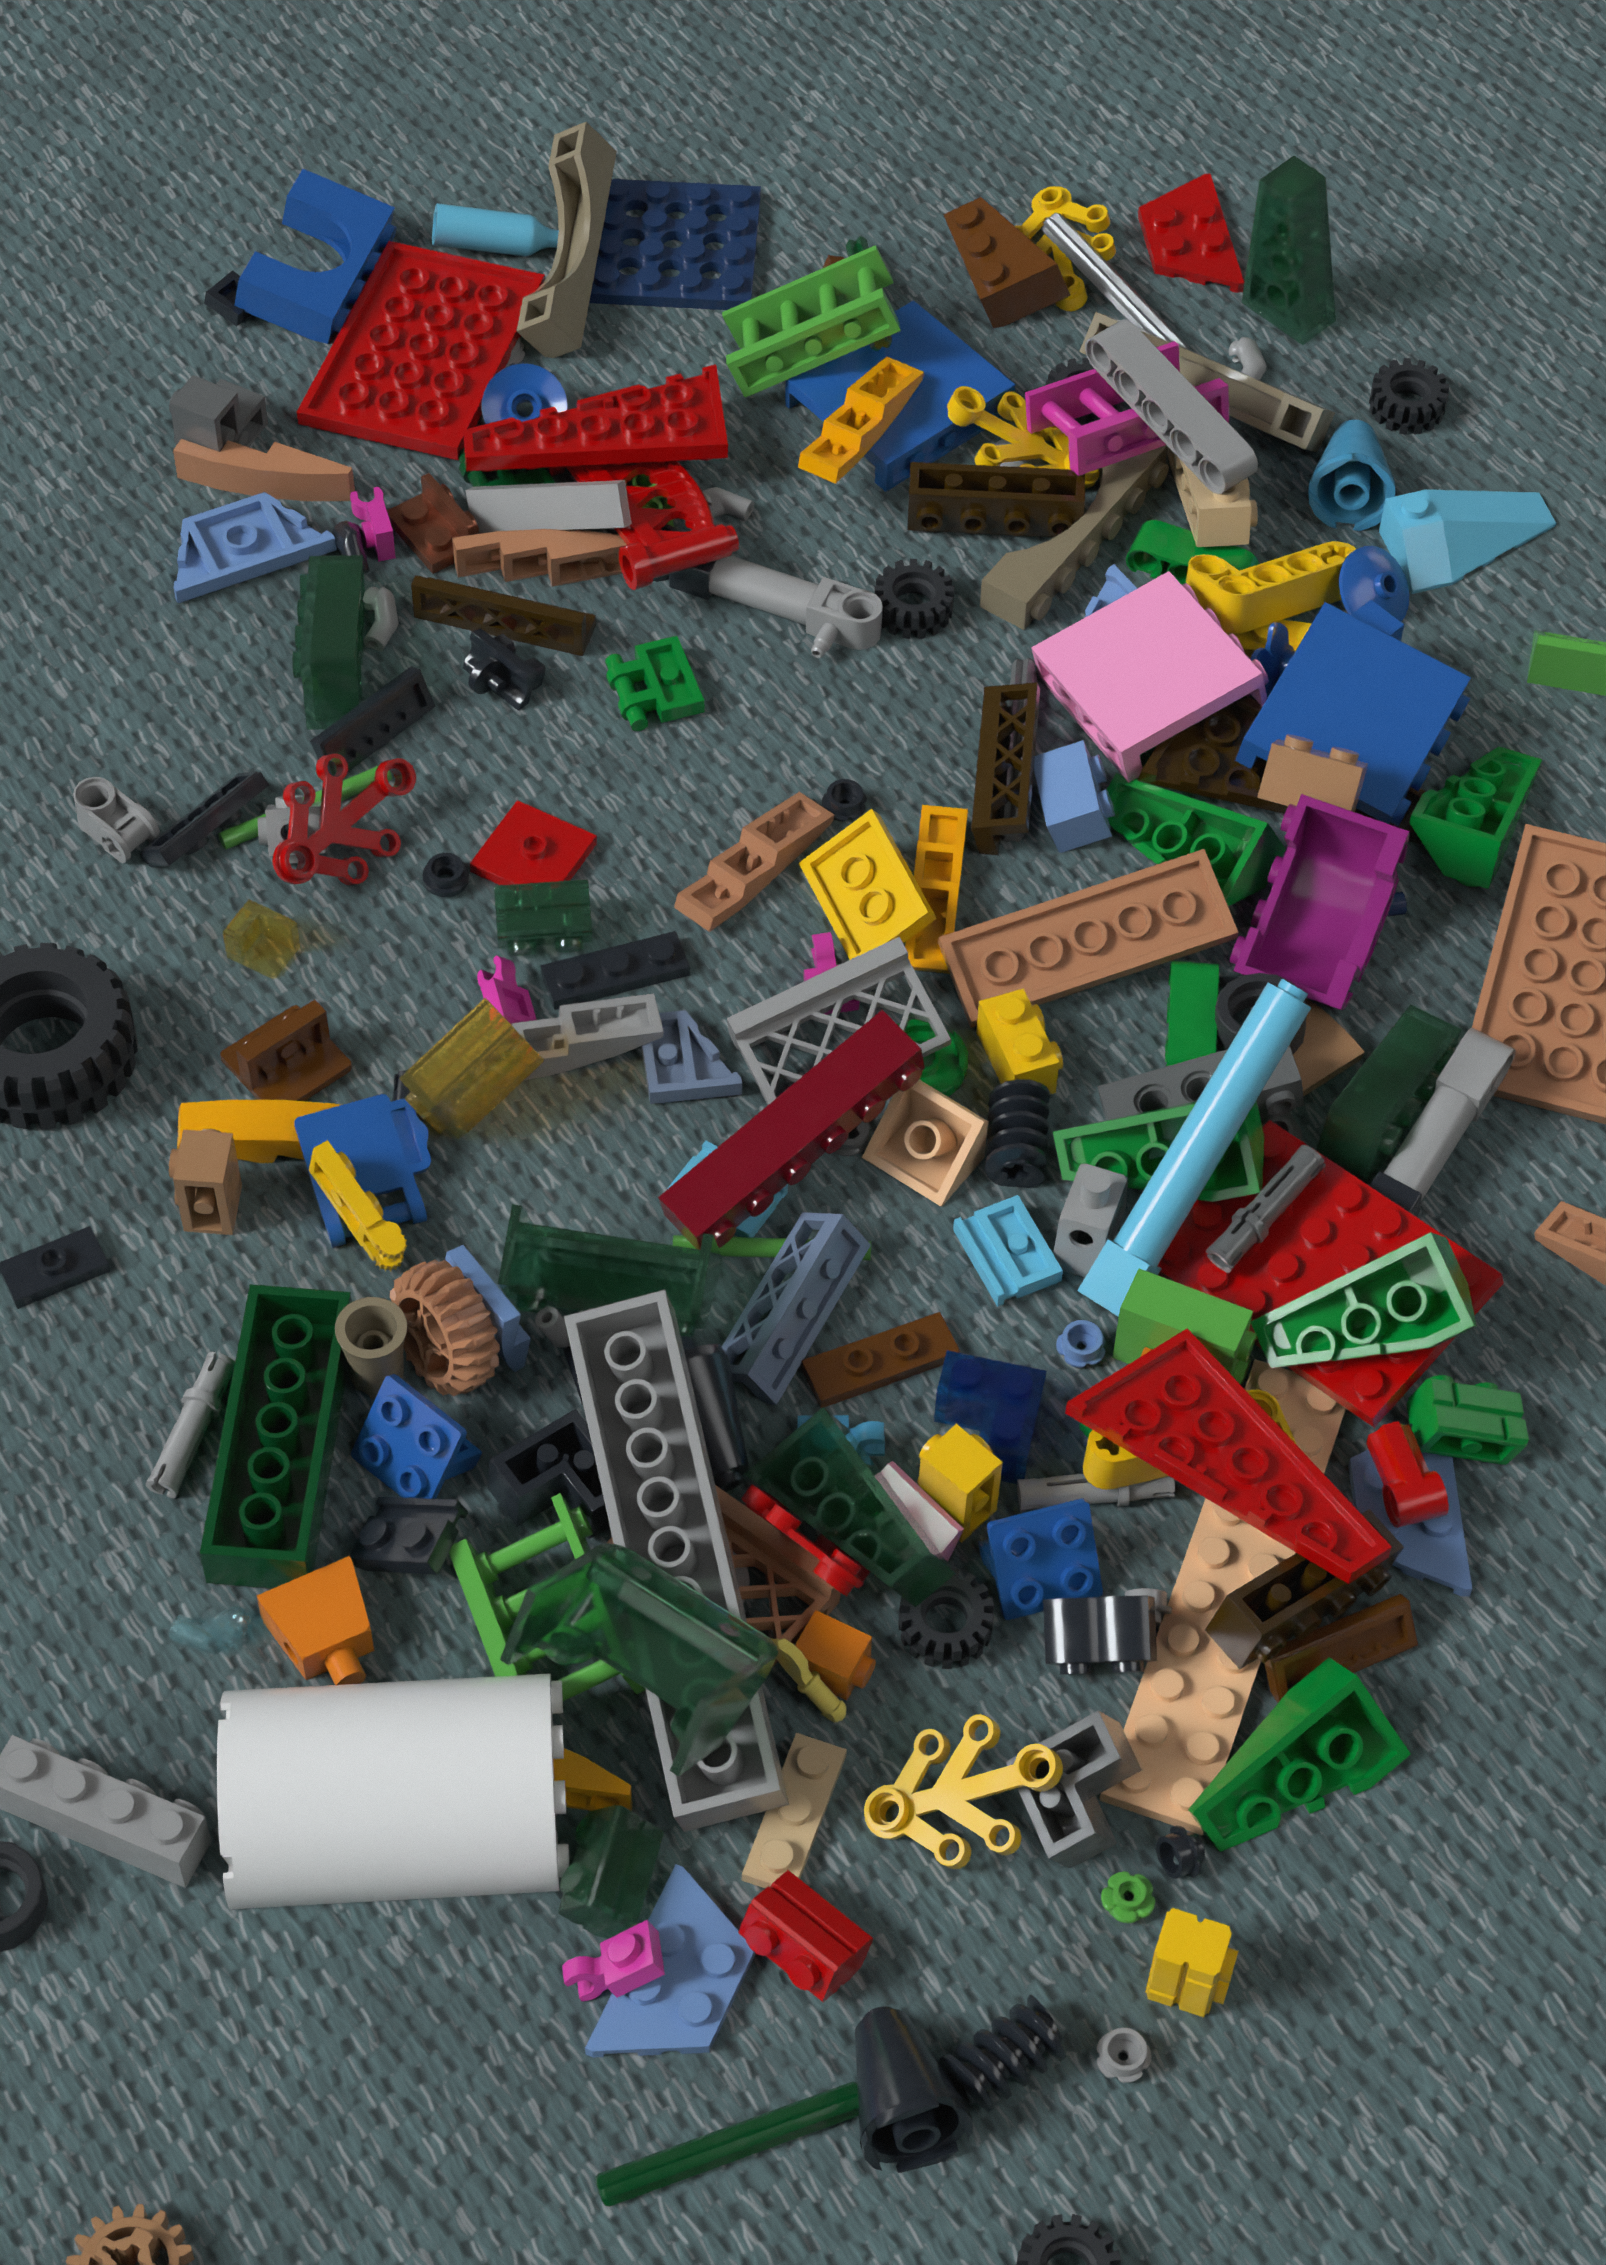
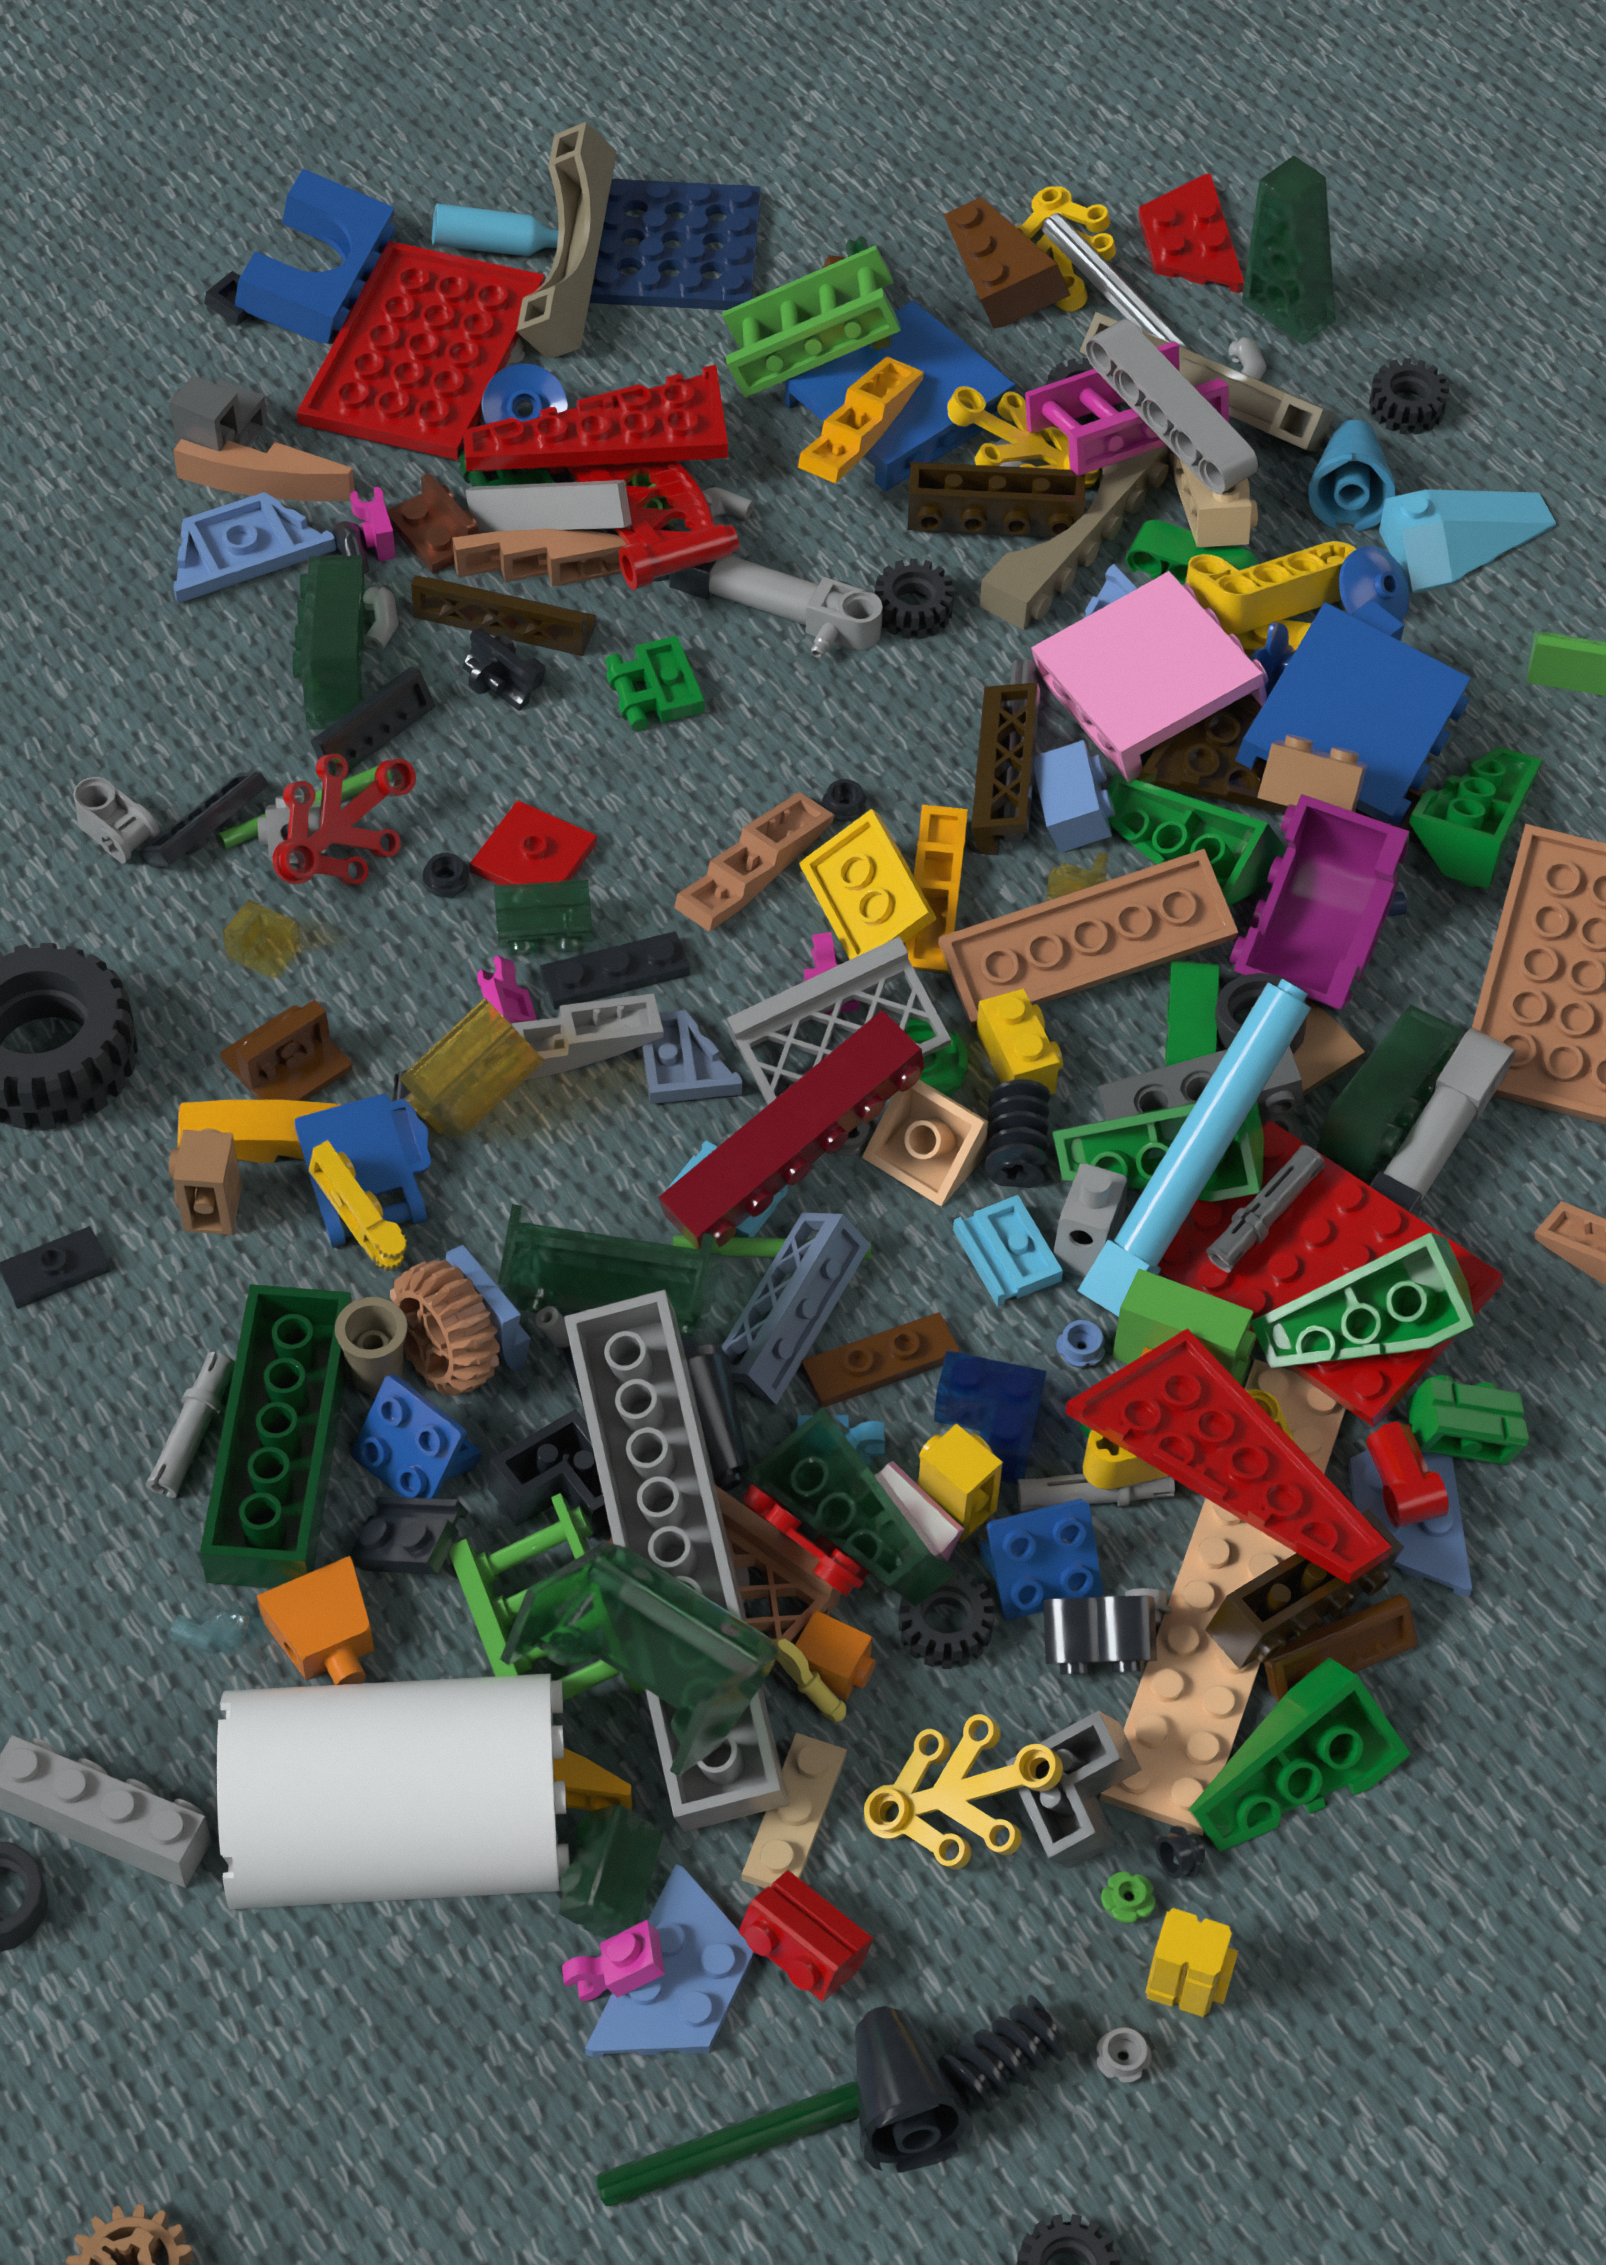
none -> clear yellow panel [1046,852,1109,901]

